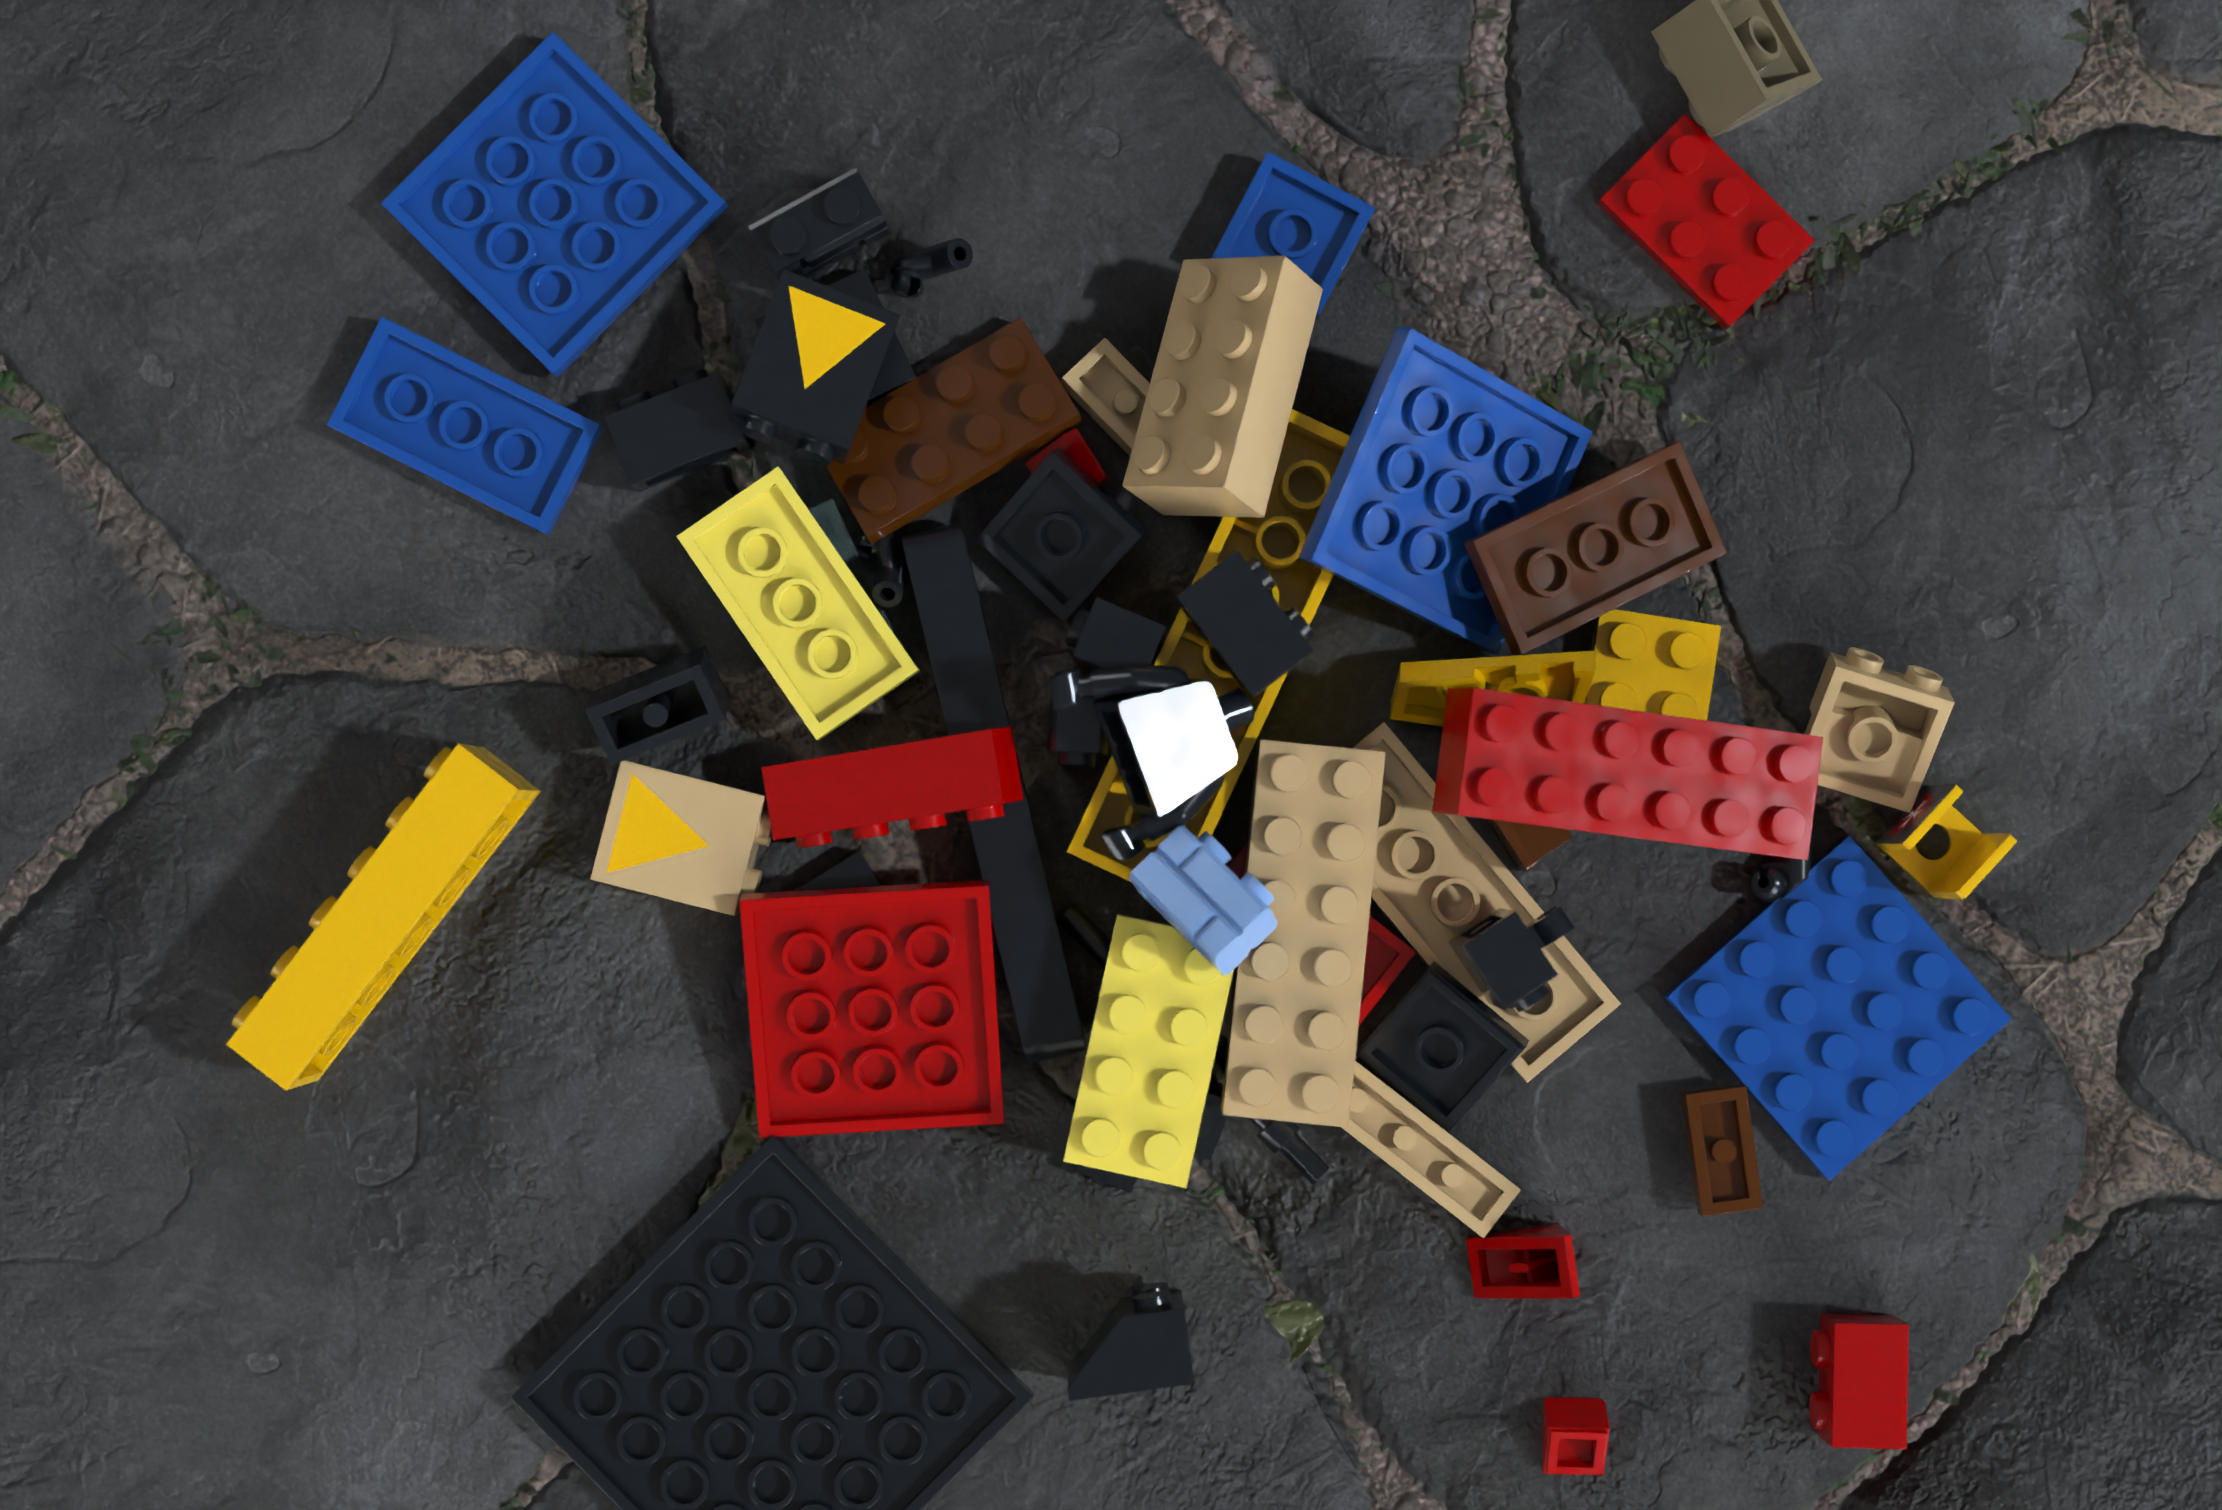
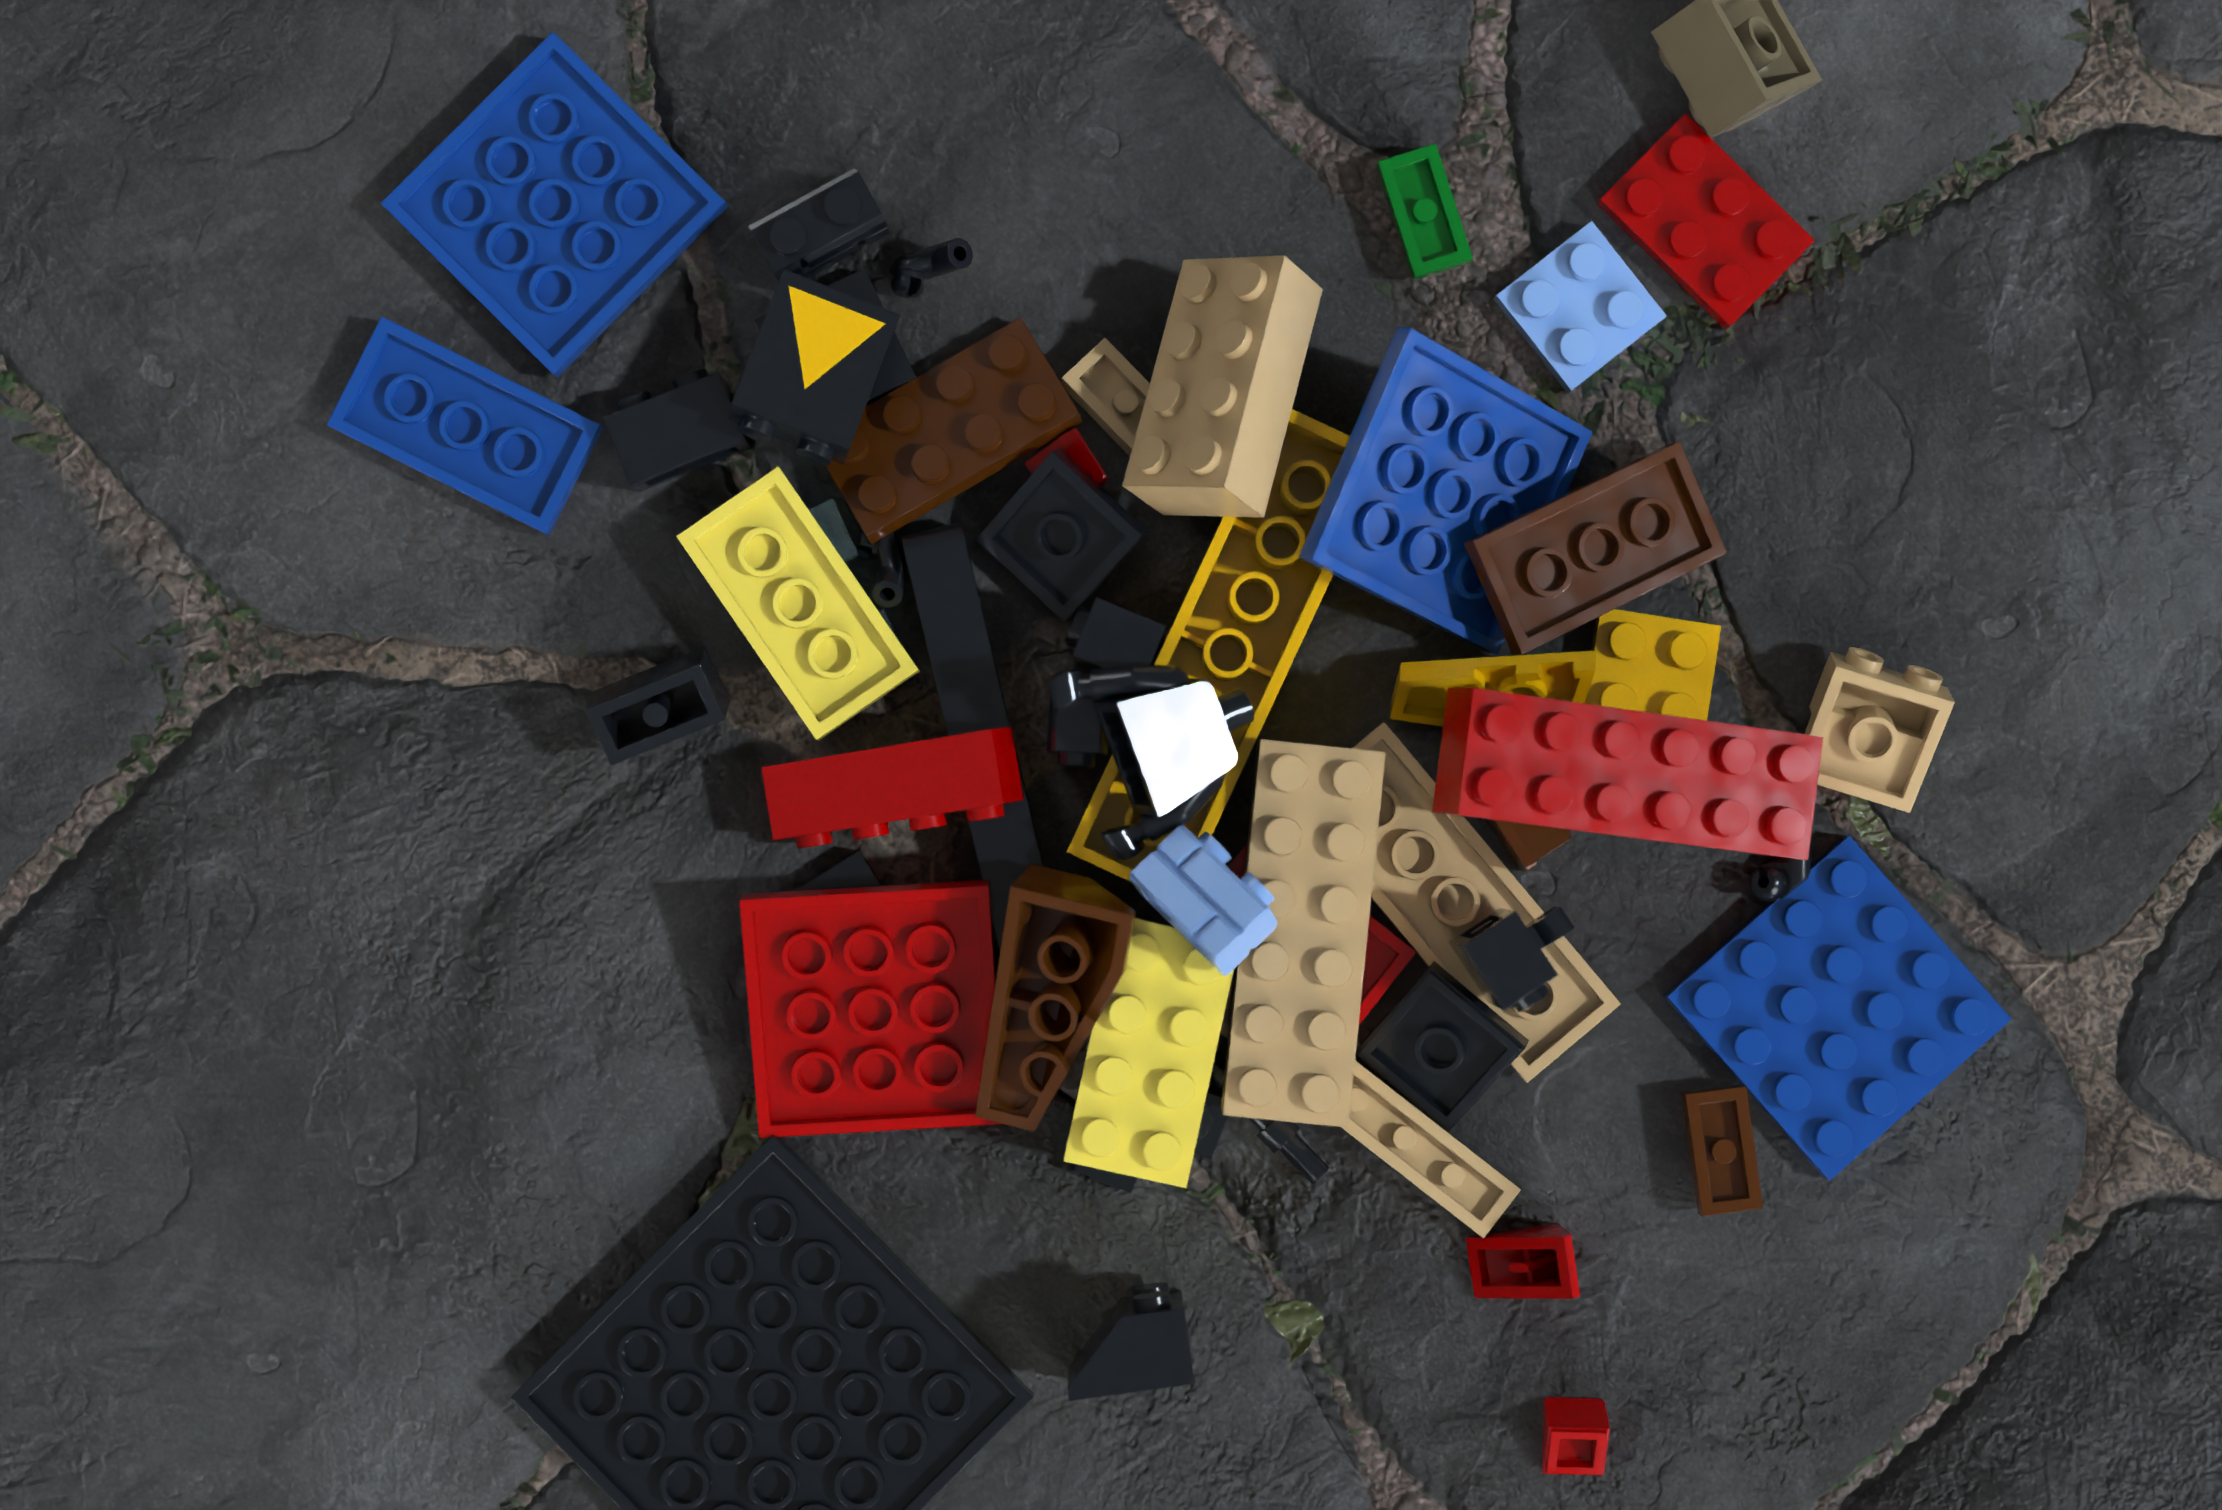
yellow brick [226,743,541,1091] -> none
tan brick [590,760,772,916] -> none
black brick [1175,551,1314,700] -> none
blue plate [1212,152,1375,319] -> none
red brick [1809,1313,1909,1449] -> none
yellow piece [1875,784,2017,900] -> none
none -> reddish brown wedge [975,864,1135,1131]
none -> green plate [1376,143,1473,281]
none -> light blue plate [1493,221,1667,394]

